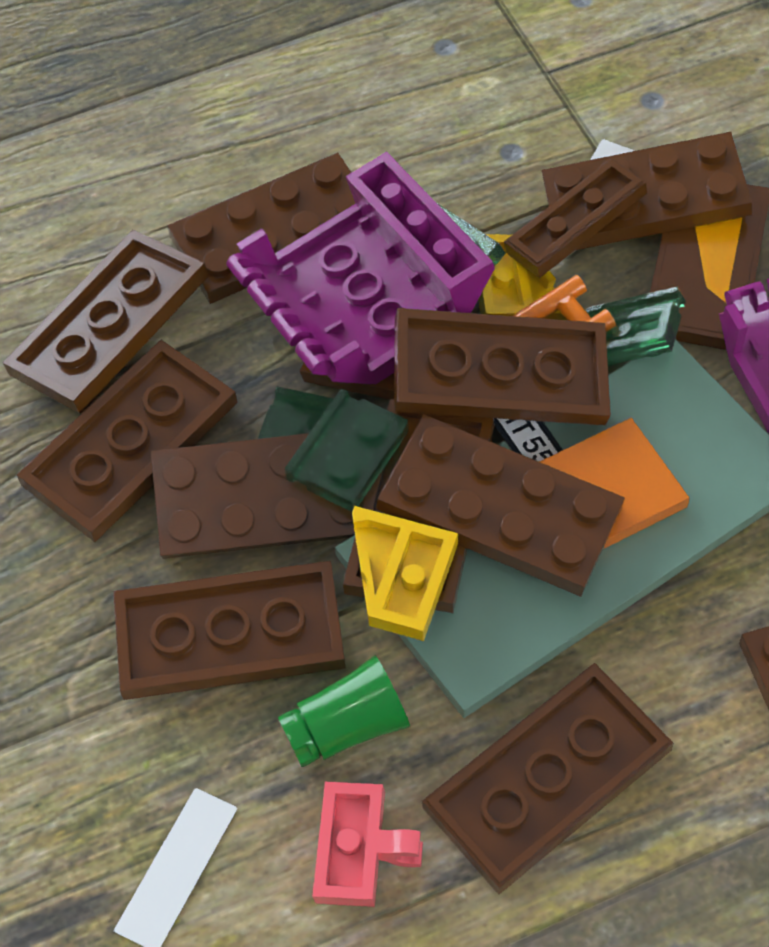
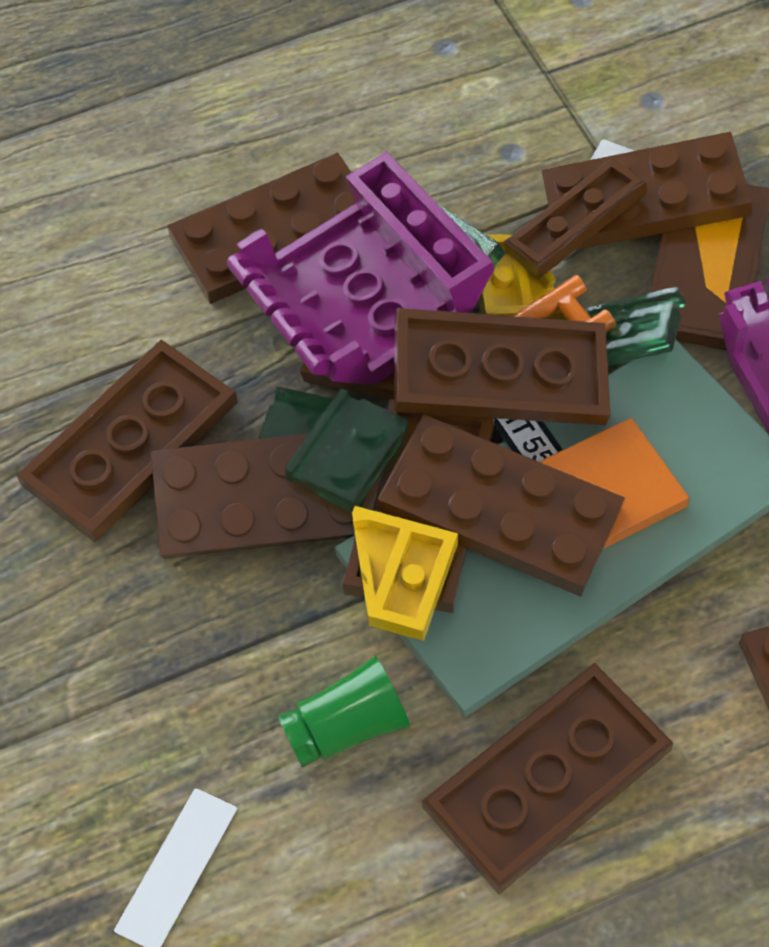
reddish brown plate [2,230,209,413] -> none
reddish brown plate [113,561,346,700] -> none
coral plate [312,782,423,907] -> none

